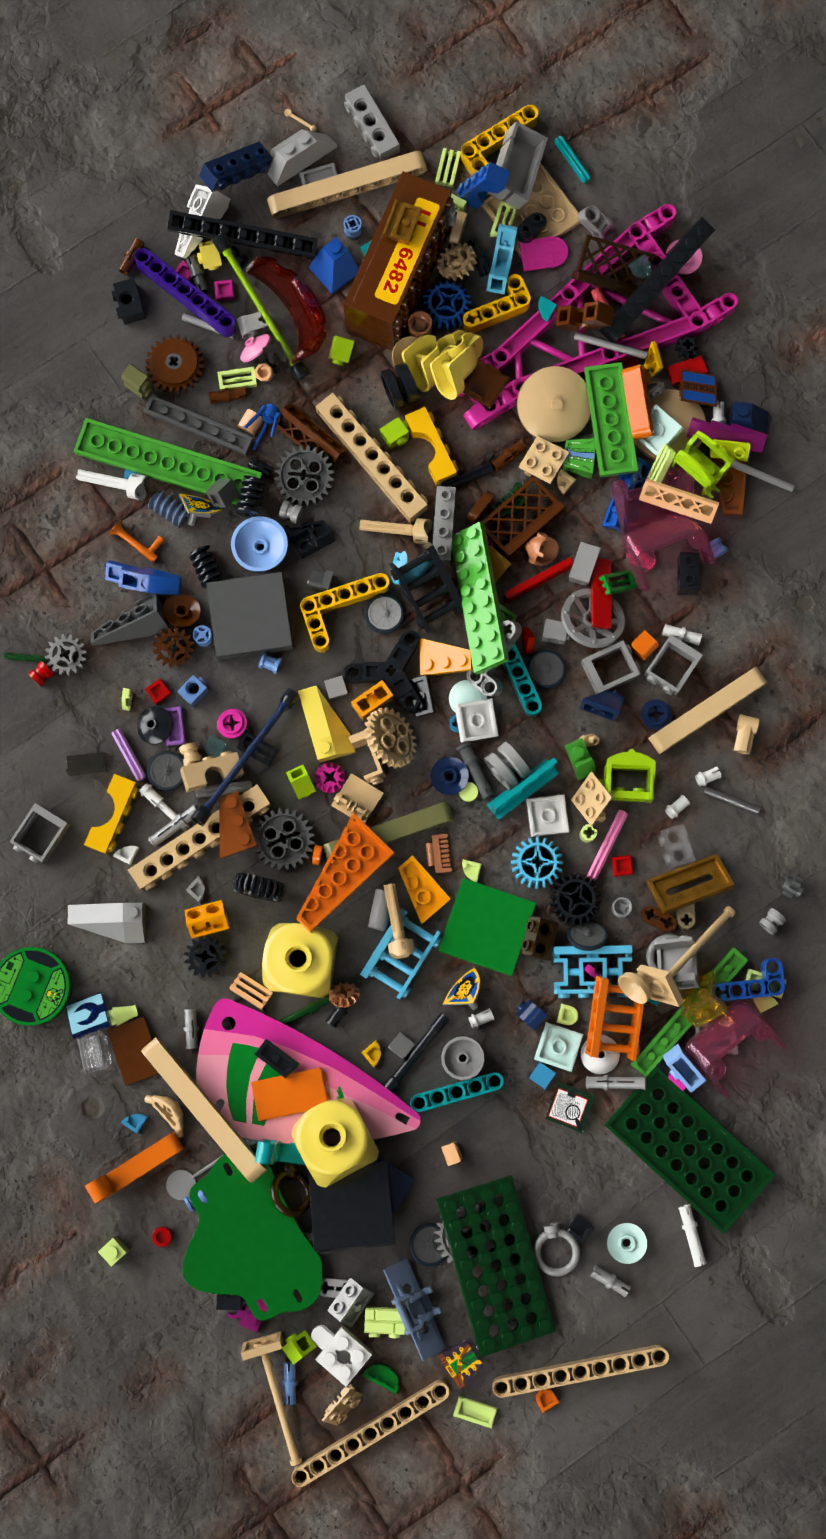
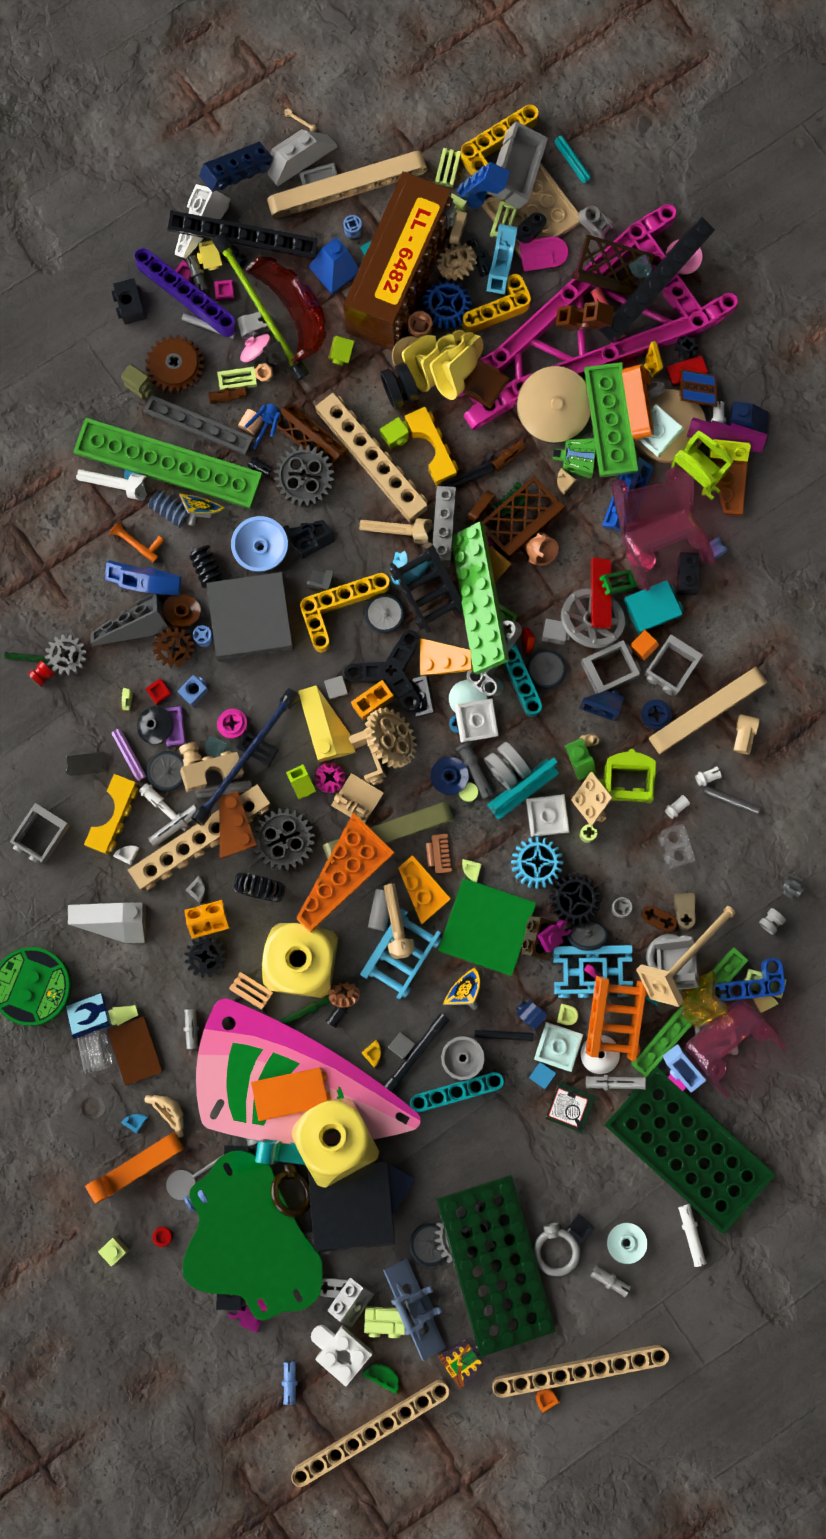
reddish brown pin [118,238,145,276] -> none
tan beam [141,1037,267,1183] -> none
dark grey panel [206,479,239,508] -> none
black piece [235,475,266,518] -> none
tan tile [241,1331,302,1466] -> none
black plate [254,1038,298,1079] -> none
medium blue bush [258,652,282,675] -> none
light grey wheel [279,500,303,524] -> none
lime brick [282,1330,317,1365] -> none
orange tile [312,845,323,866] -> none
tan hinge [322,1384,363,1426] -> none
light grey brick [344,85,400,162] -> none
pearl gold plate [383,199,422,245] -> none
light nougat brick [441,1141,463,1166] -> none
yellowish green tile [453,1395,497,1429] -> none
white pin [468,1008,494,1029] -> none
red tile [503,557,573,603] -> none
tan hinge [518,436,570,484] -> none
teal tile [538,296,557,322] -> none
light grey hinge [569,542,601,586] -> none
light grey bar [574,332,648,359] -> none
bright pink axle [587,810,628,881] -> none
red tile [611,855,633,877] -> none
tan piece [618,972,651,1004] -> none
light nougat fence [639,478,719,524] -> none
yellowish green tile [647,444,676,483] -> none
pearl gold piece [647,854,735,915] -> none
white pin [662,623,702,646] -> none
light grey bar [724,459,794,492] -> none
none -> black bar [474,1030,533,1041]
none -> magenta plate [537,920,571,952]
none -> teal panel [624,580,683,635]

